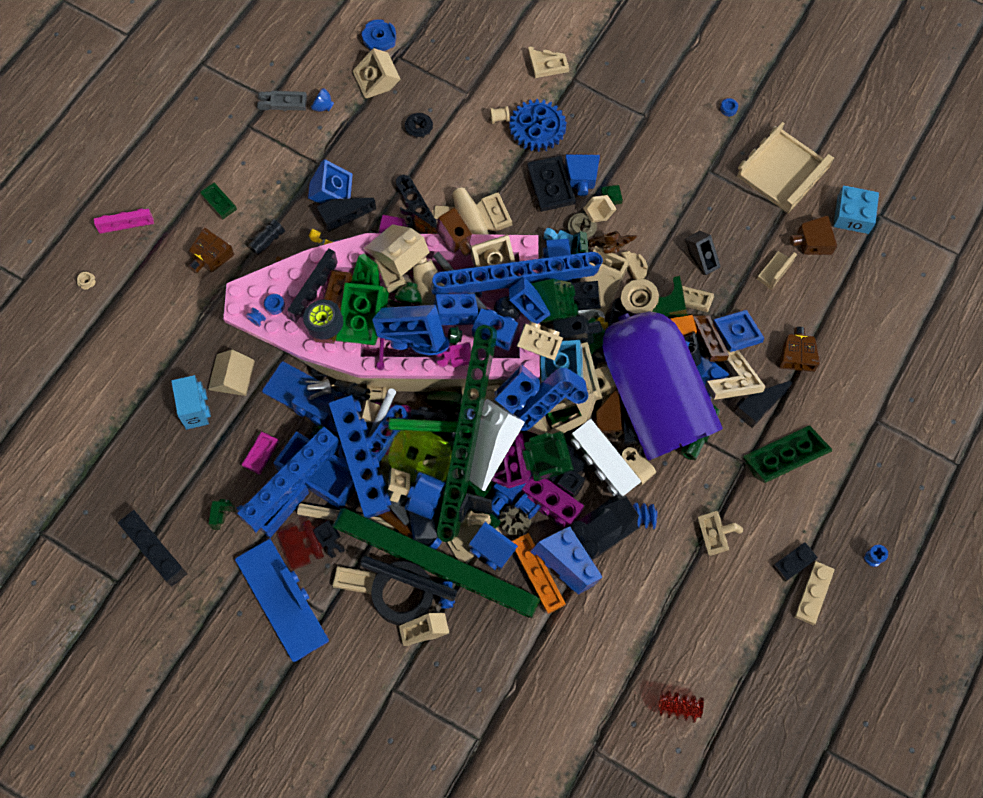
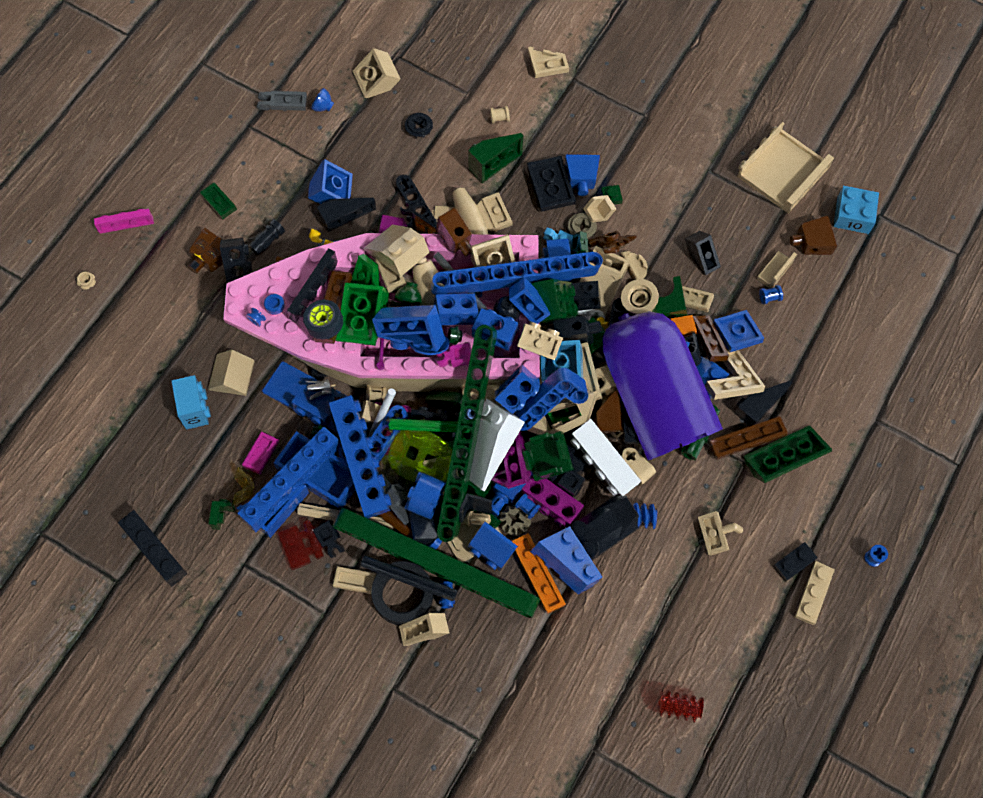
blue bracket [235,539,329,662] -> none
black pin [334,380,371,401] -> none
blue plate [362,19,396,51] -> none
tan plate [388,468,410,503] -> none
blue gear [509,99,567,152] -> none
blue tile [720,98,738,116] -> none
reddish brown torso [779,327,820,372] -> none
none -> black brick [220,238,252,282]
none -> clear yellow bracket [232,467,255,505]
none -> dark green slope [468,133,524,183]
none -> reddish brown plate [709,416,788,460]
none -> blue bush [759,285,783,305]

